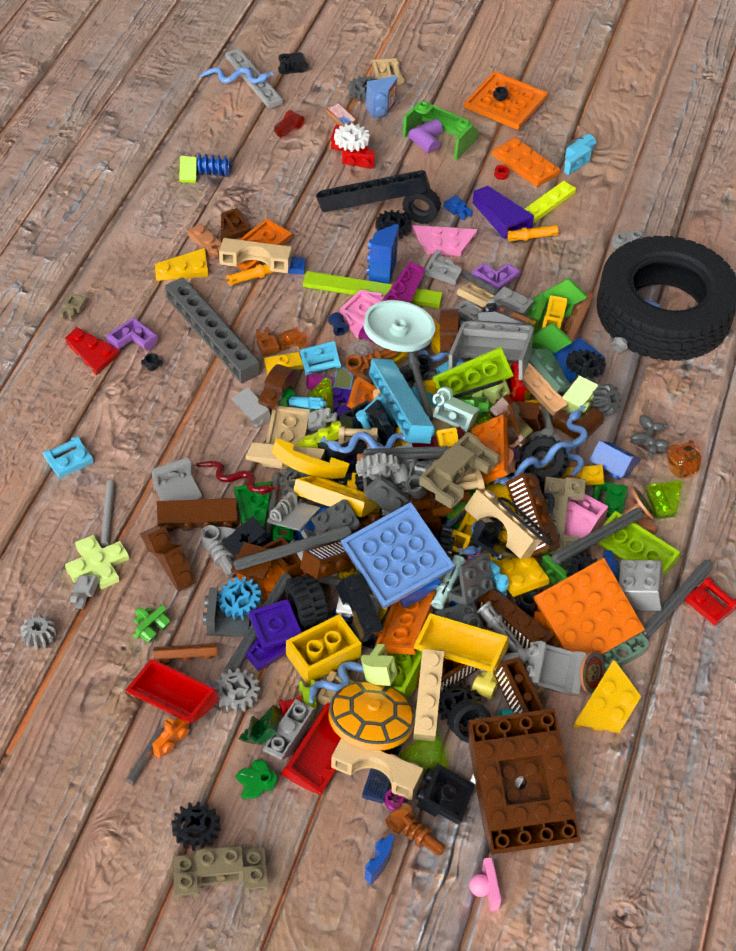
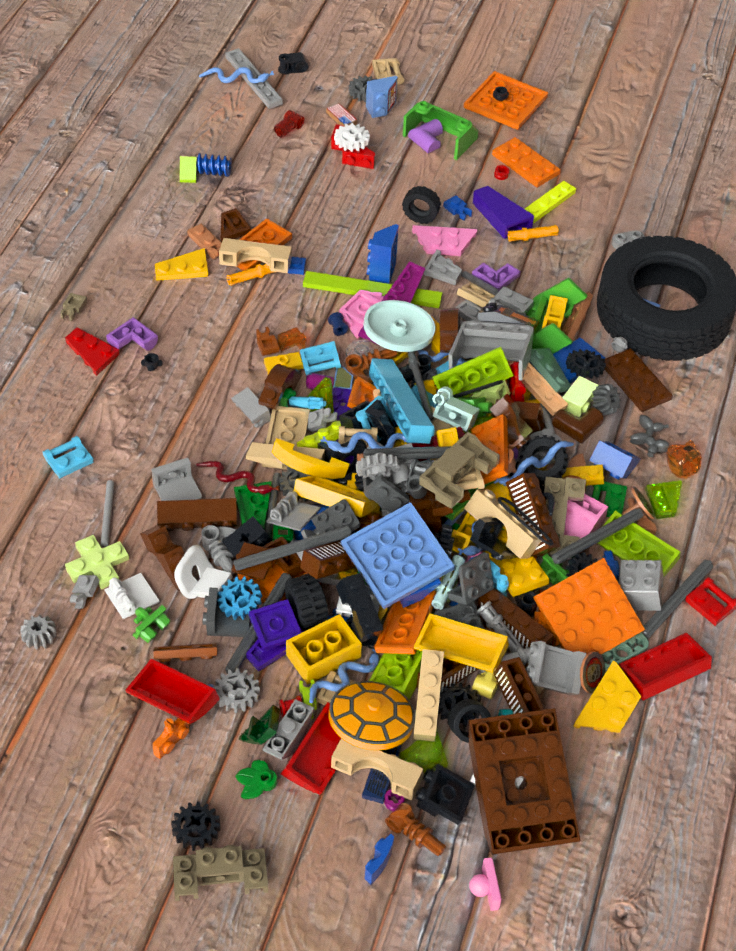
flat silver bar [126,727,164,785] -> none
dark grey brick [165,277,261,384] -> none
black beam [316,170,430,212] -> none
yellowish green brick [361,644,397,686] -> none
black gear [375,209,412,239] -> none
medium azure plate [564,134,596,175] -> none
medium blue animal [565,405,588,476] -> none
none -> white hinge [104,573,160,619]
none -> white piece [175,545,233,599]
none -> reddish brown plate [604,348,673,412]
none -> red slope [619,632,712,701]

